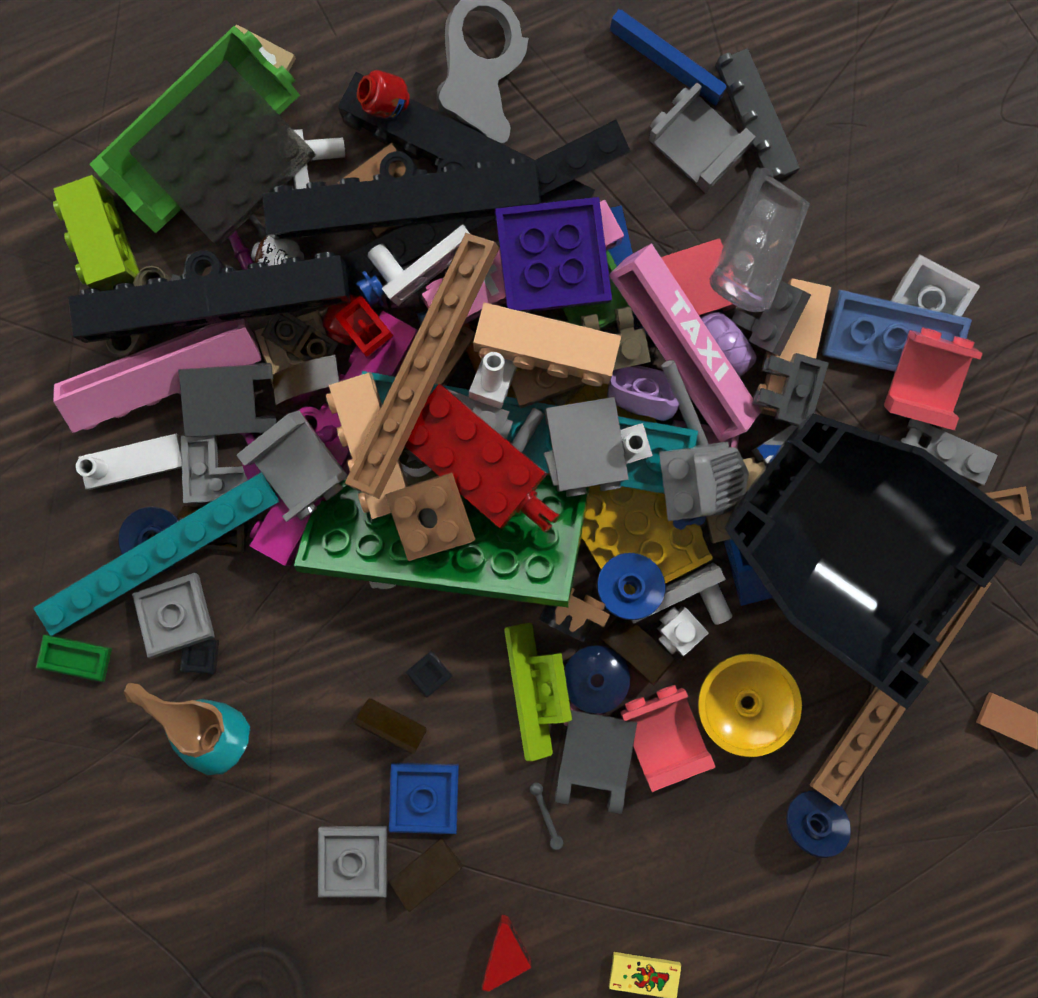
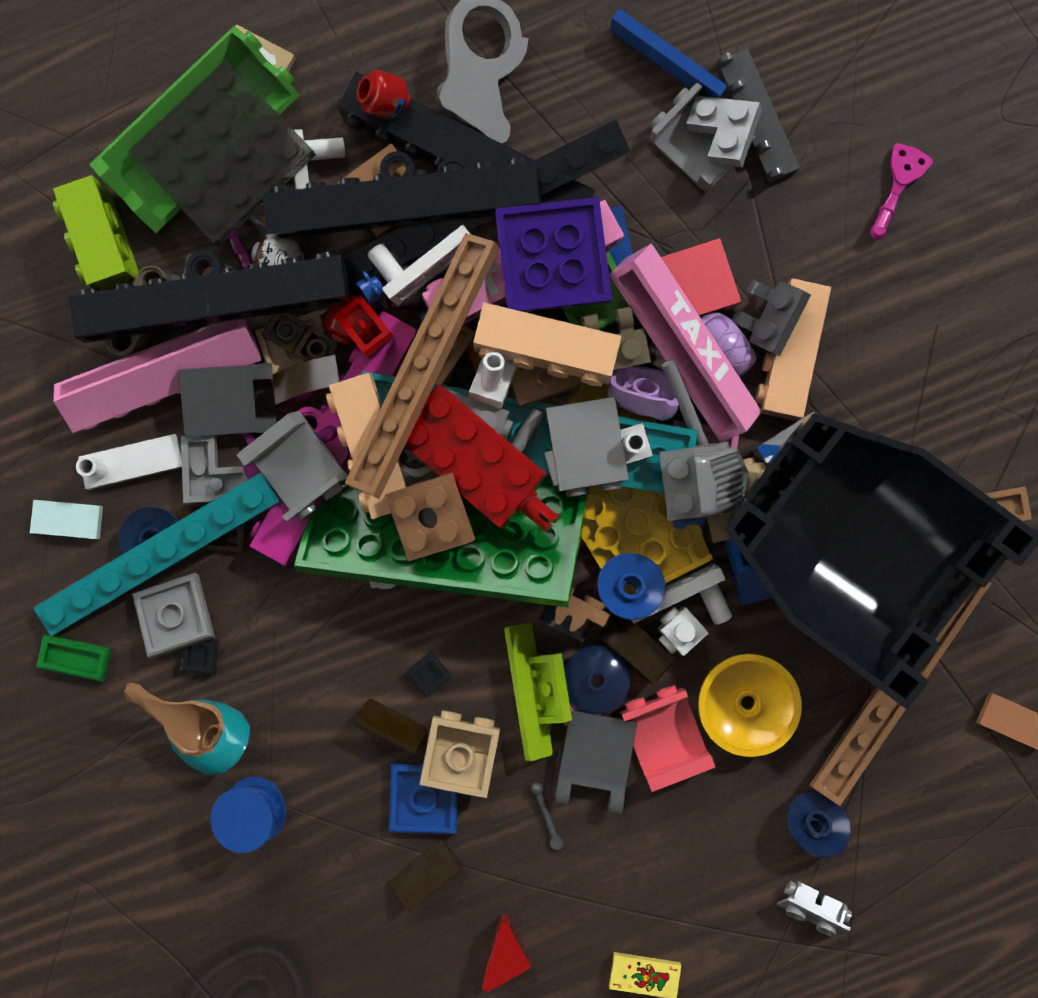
light grey plate [318,826,387,897] -> none
clear container [709,167,810,312] -> none
dark grey plate [752,353,829,427] -> none
medium blue plate [821,290,972,372] -> none
coral panel [884,327,983,431] -> none
white slope [891,254,980,316] -> none
light grey plate [900,419,998,486] -> none
none -> light aqua tile [30,500,103,539]
none -> blue hat [210,776,287,854]
none -> tan plate [420,710,500,798]
none -> light grey plate [686,96,762,168]
none -> light grey hinge [776,881,852,937]
none -> dark pink piece [870,143,933,240]

